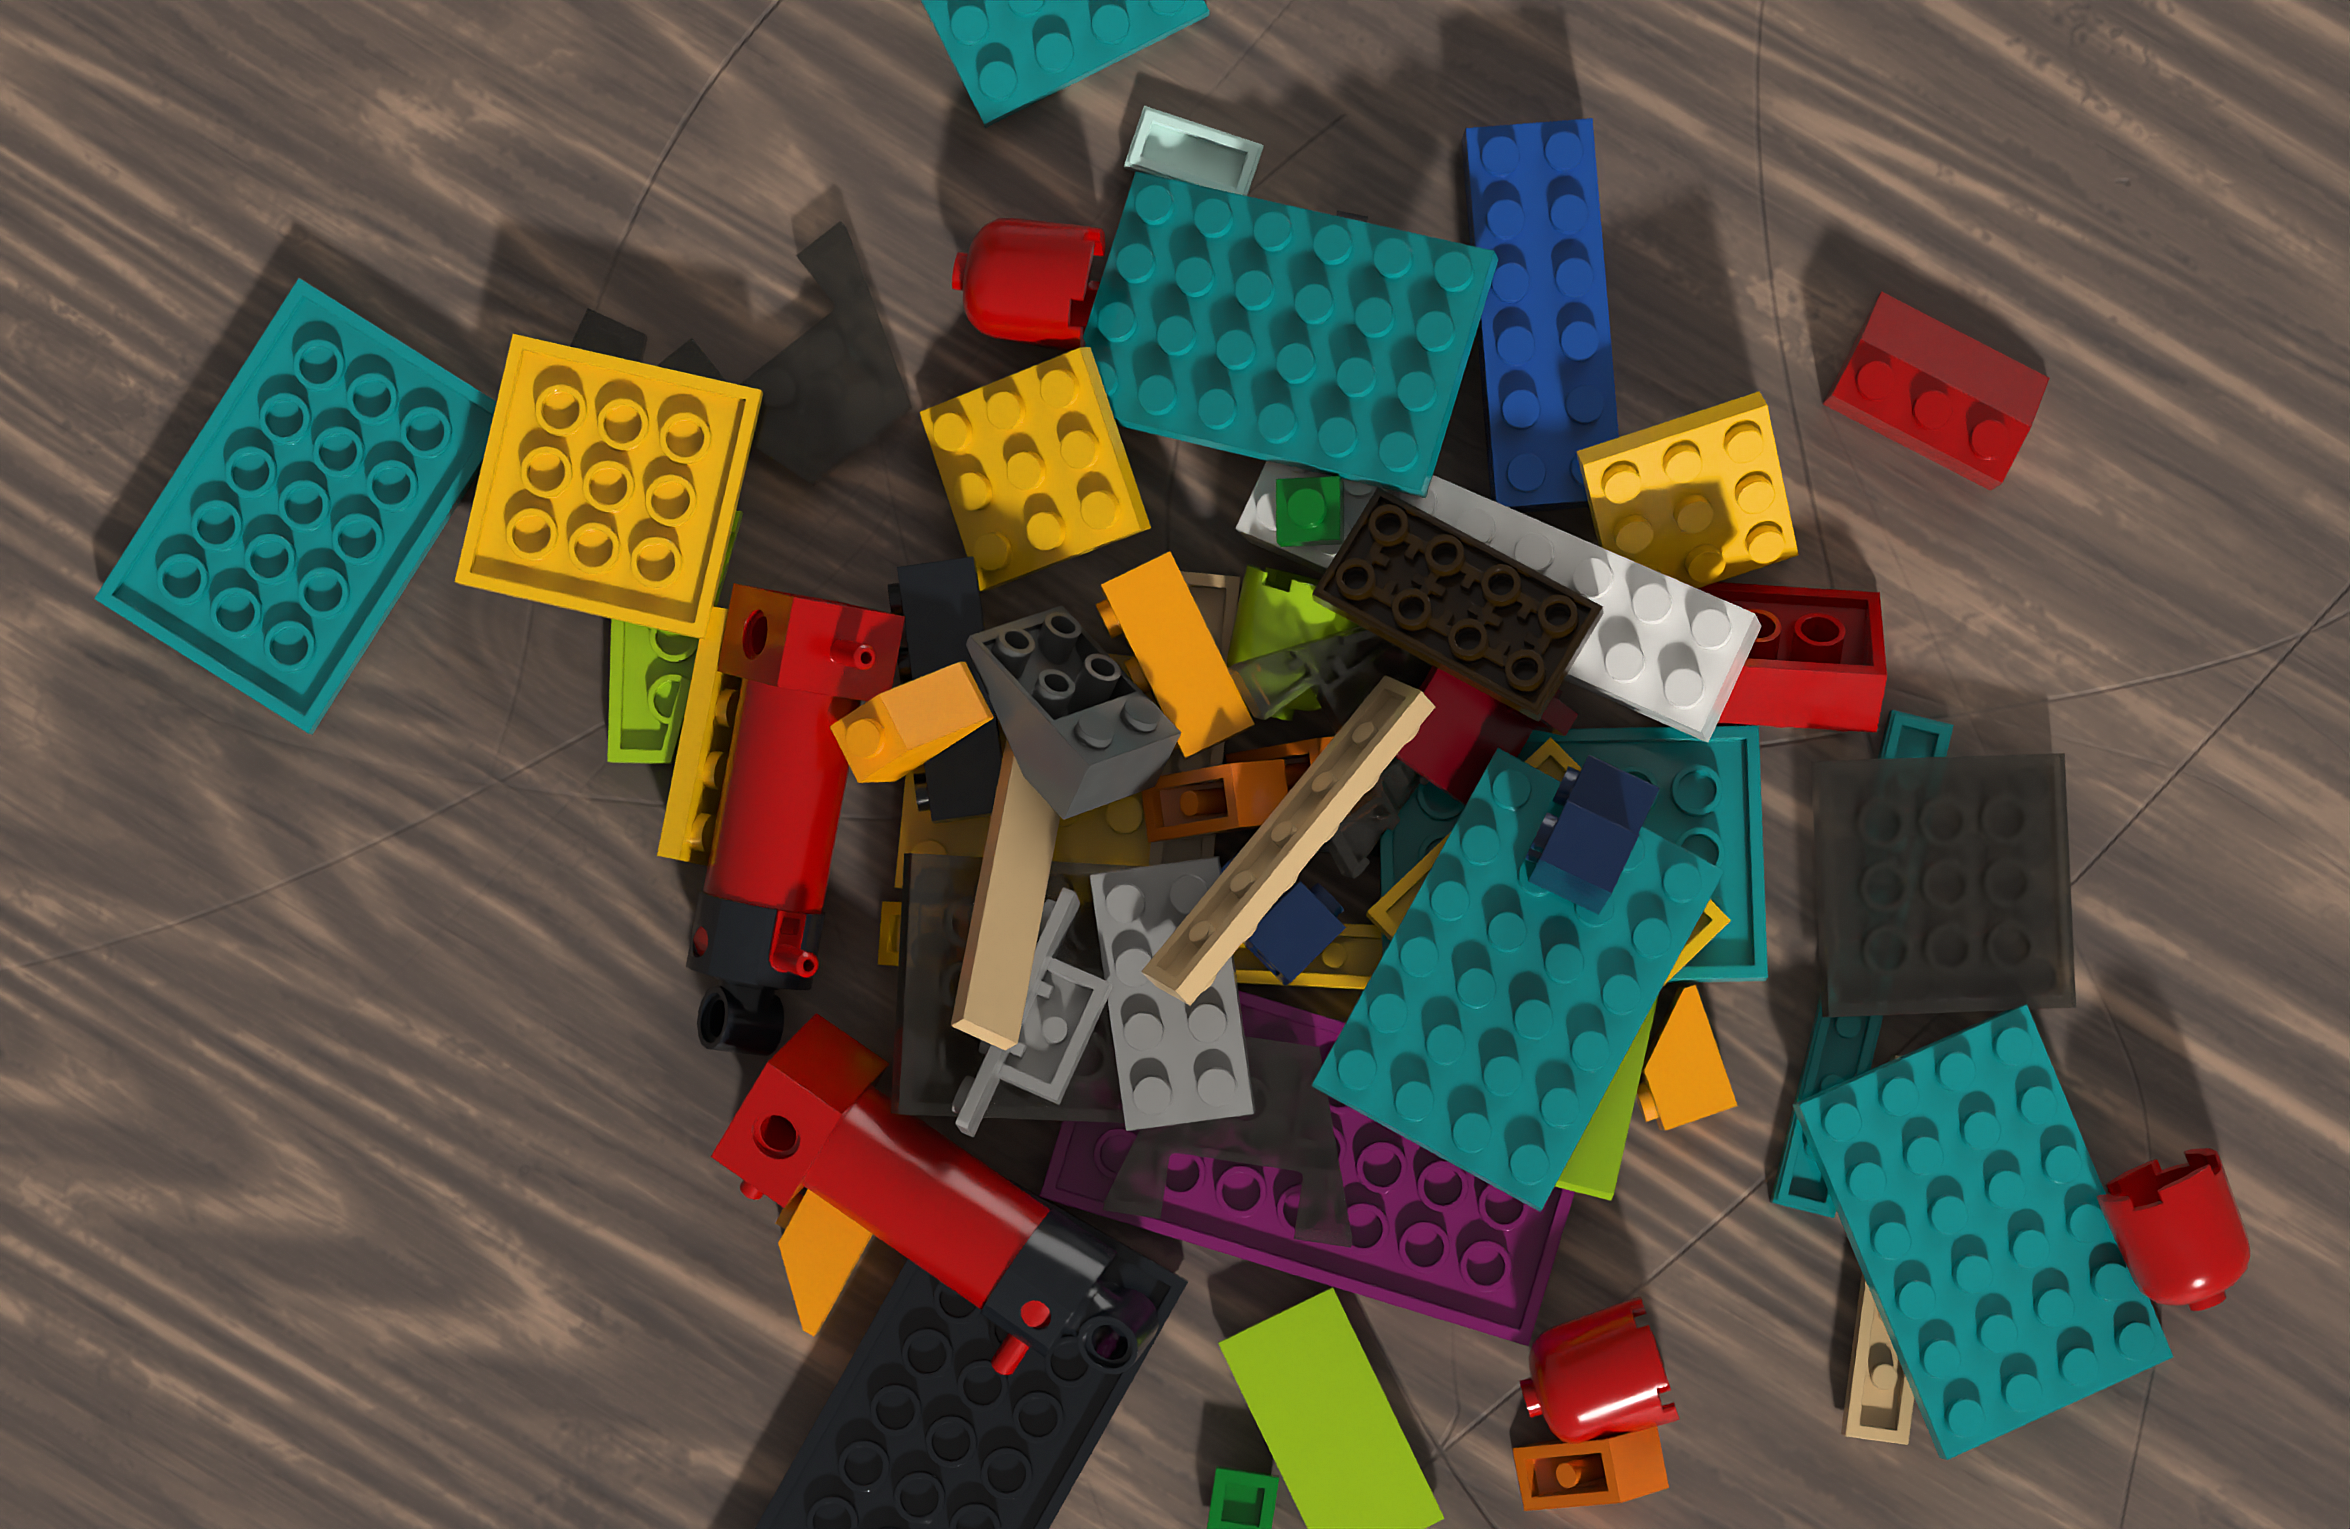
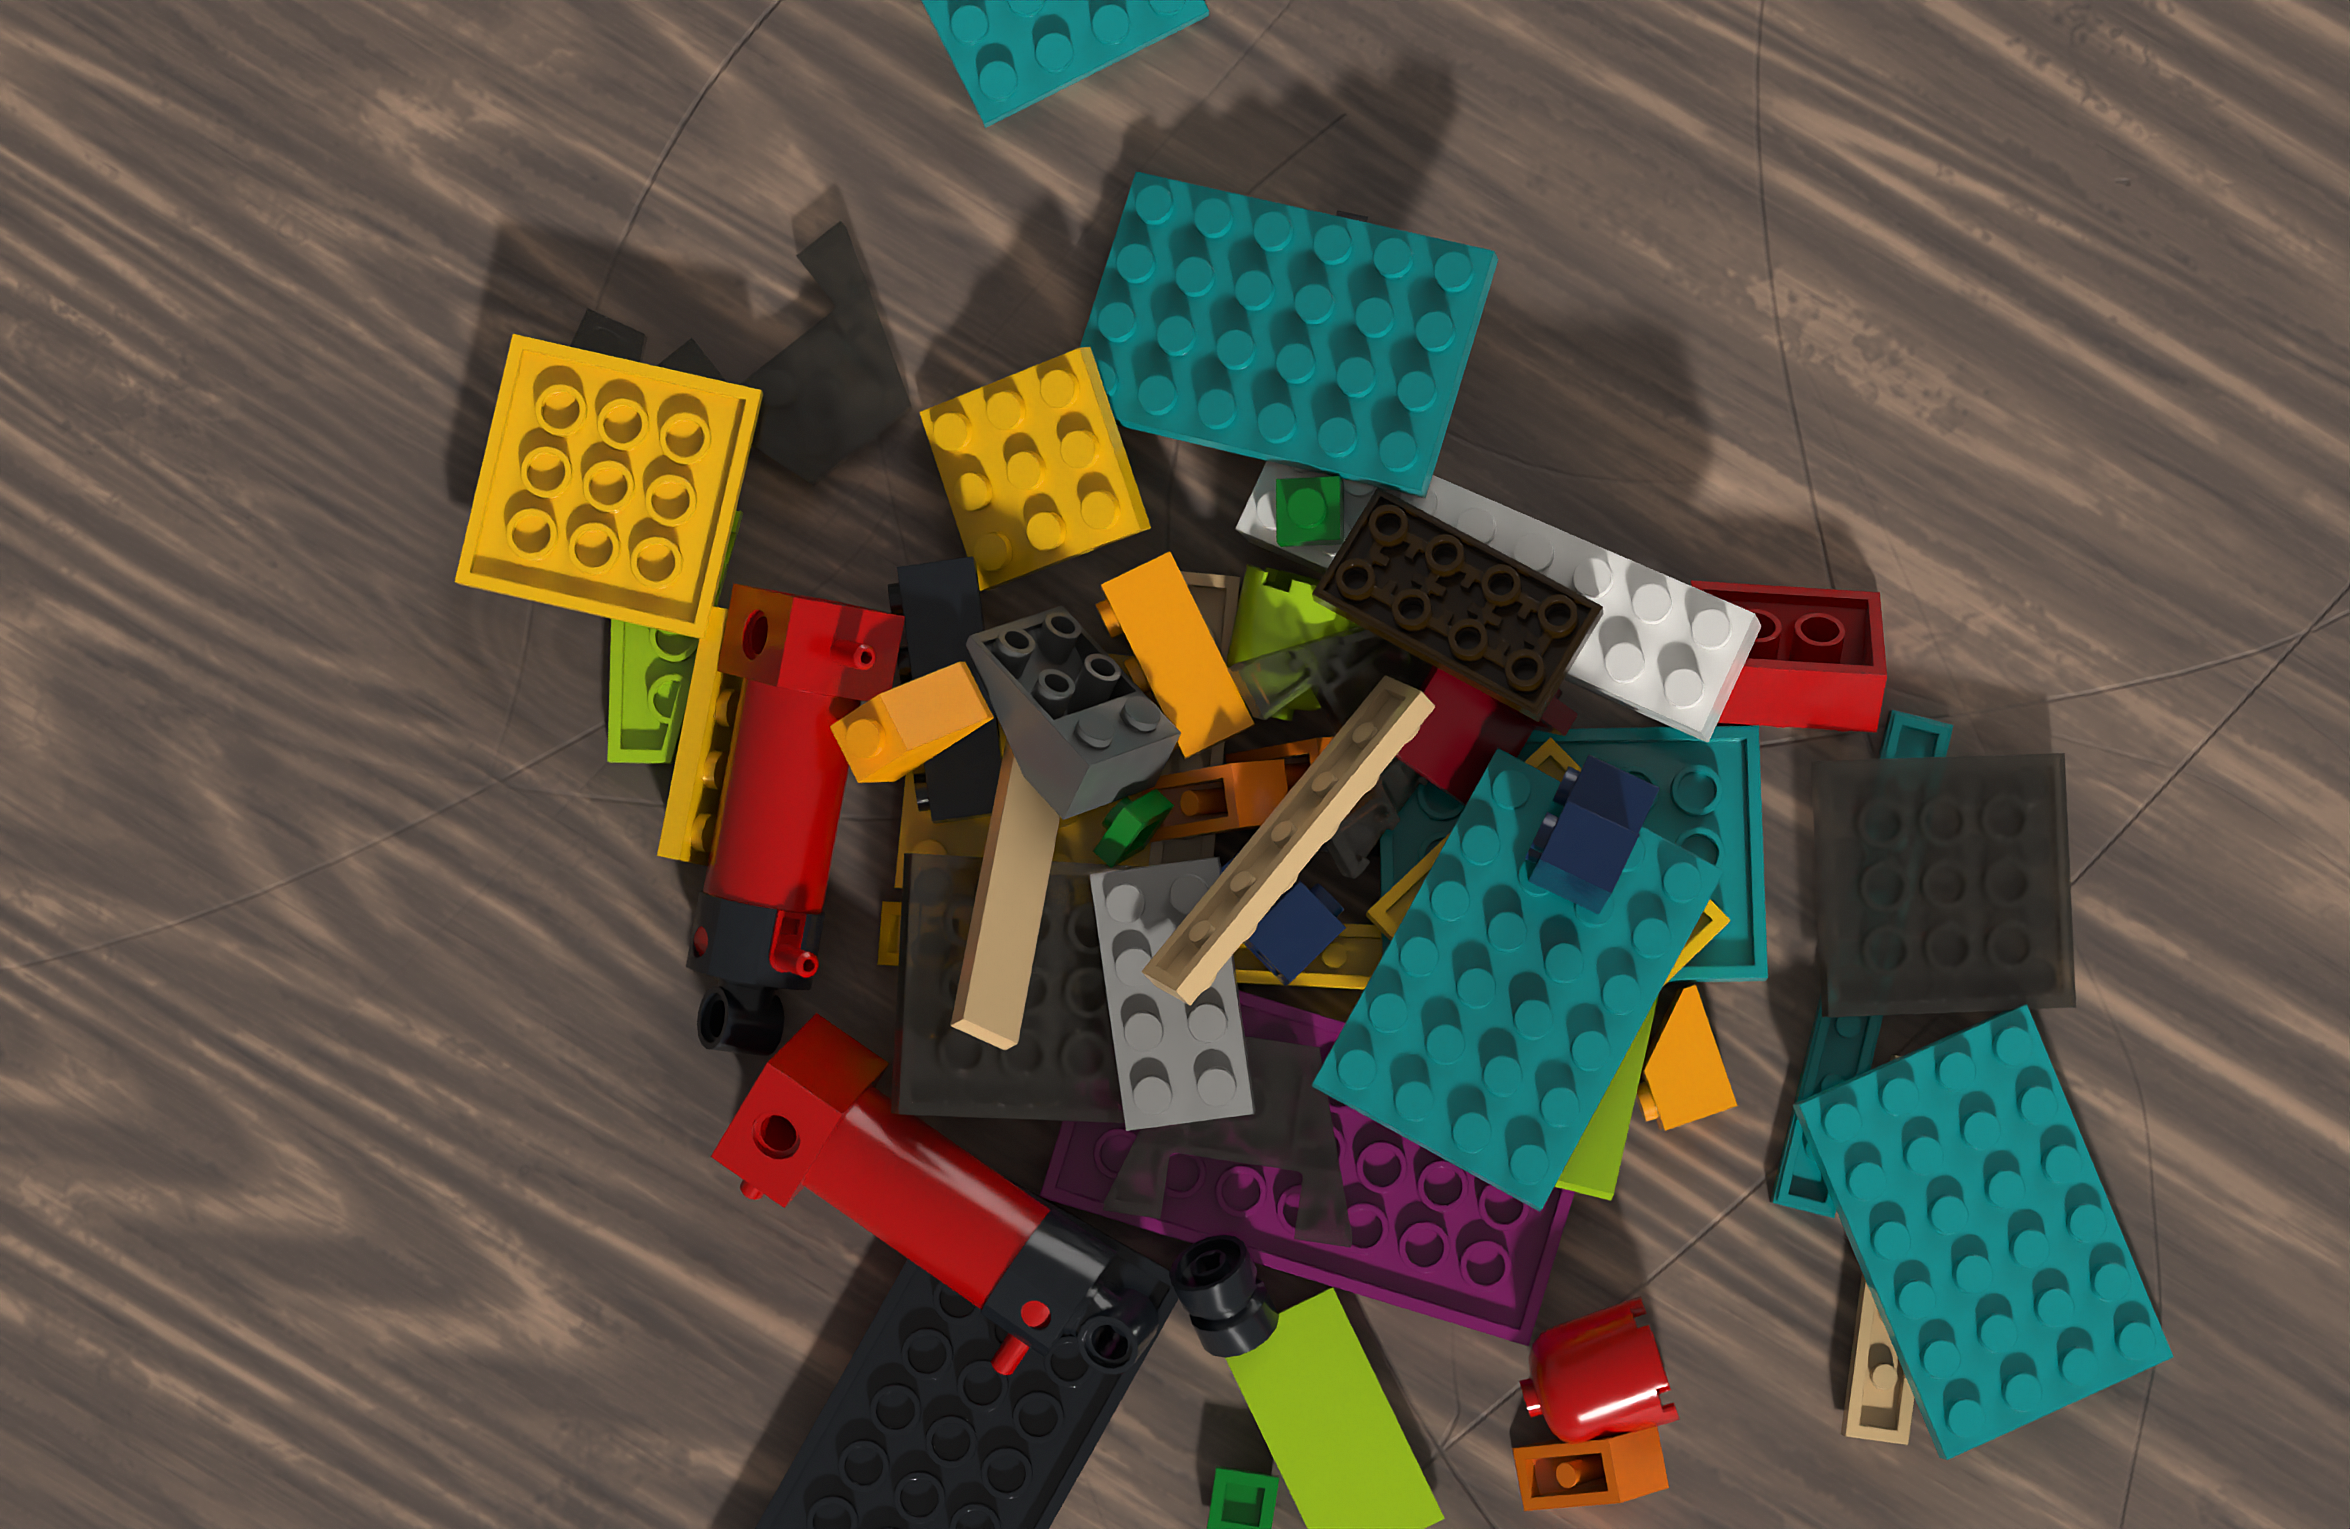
teal plate [94,278,497,735] -> none
light orange slope [775,1189,873,1336] -> none
red cylinder [952,218,1106,352] -> none
light grey bracket [952,887,1113,1137] -> none
light aqua tile [1124,106,1264,196] -> none
blue brick [1461,118,1619,513] -> none
yellow plate [1576,391,1799,589] -> none
red slope [1822,291,2050,491] -> none
red cylinder [2097,1148,2251,1311] -> none
none -> green plate [1093,789,1174,868]
none -> black wheel [1169,1235,1279,1358]

